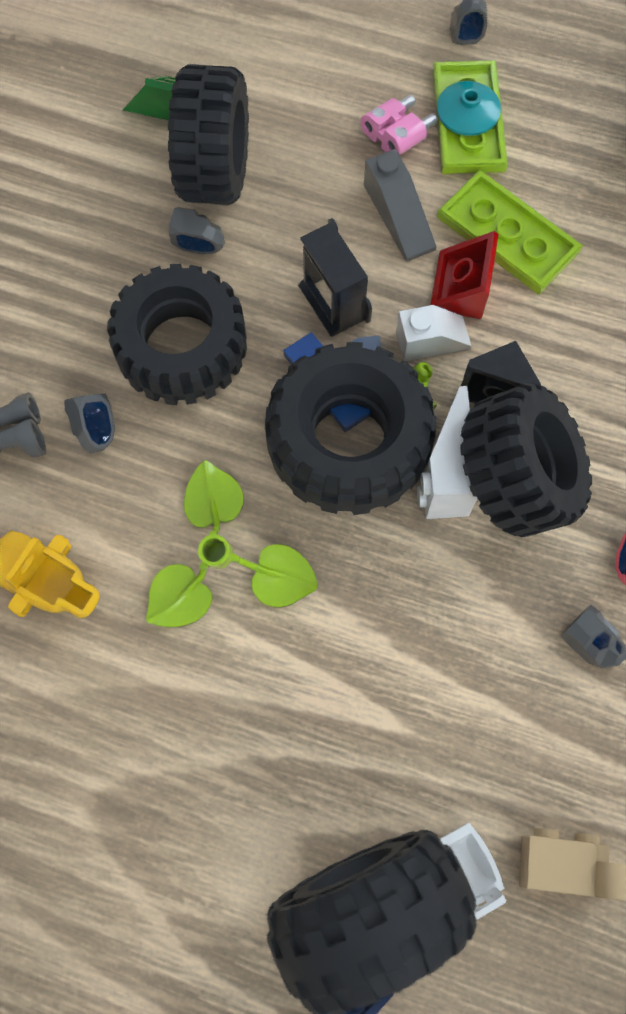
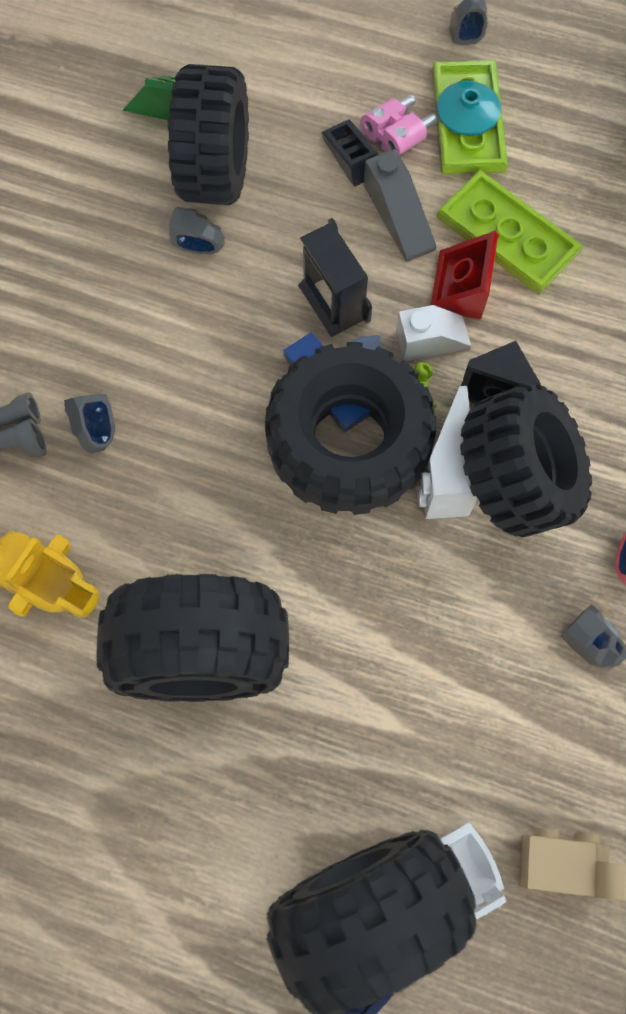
black tyre [107,264,247,405] -> none
lime plant [146,460,318,627] -> none
none -> black tyre [96,573,289,702]
none -> black slope [321,119,379,186]

